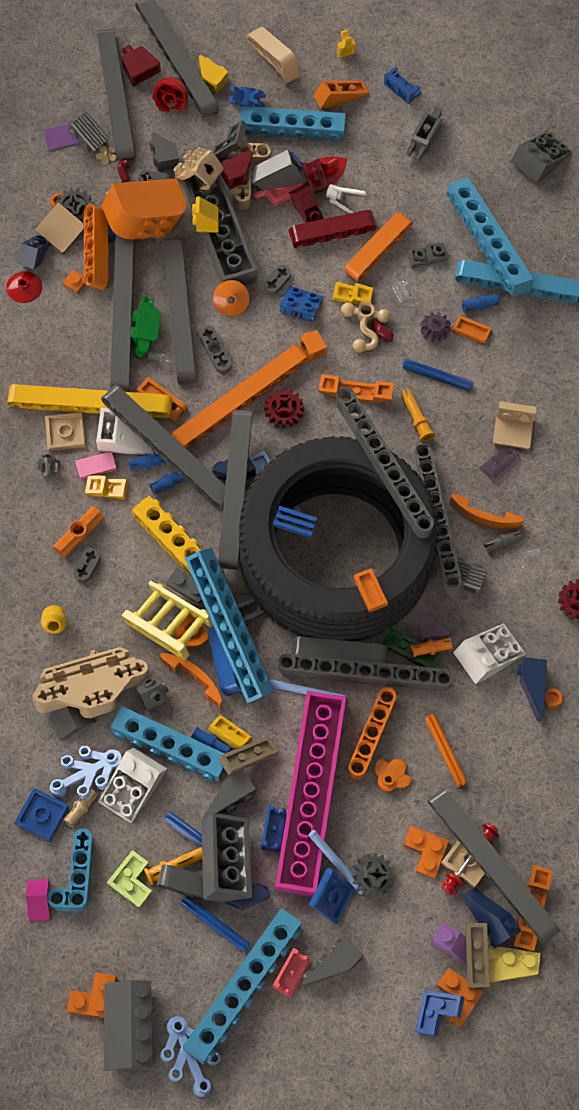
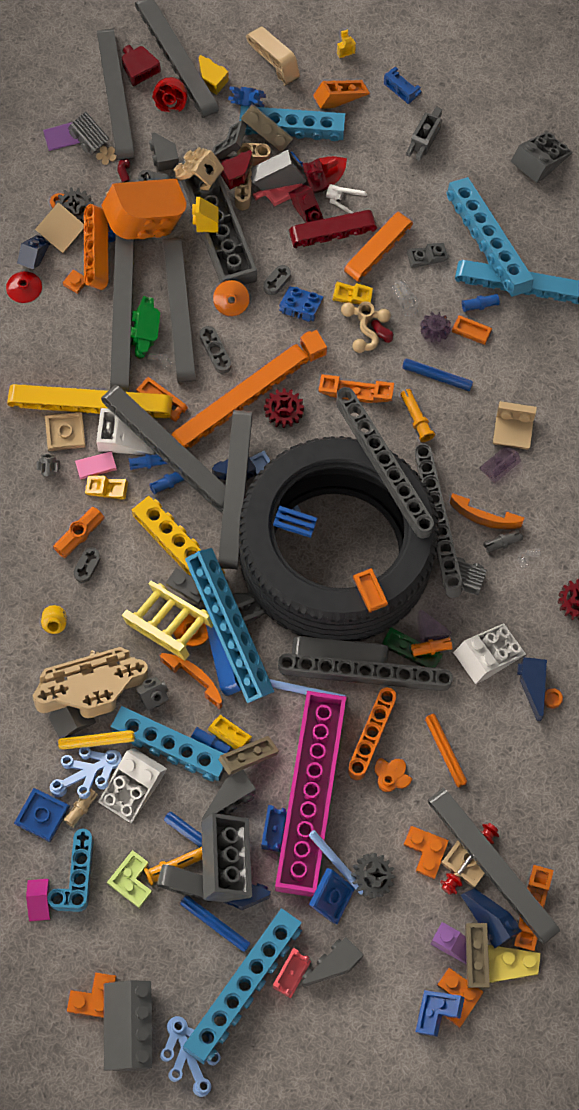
none -> yellow axle [58,730,135,750]
none -> dark tan plate [241,104,293,152]

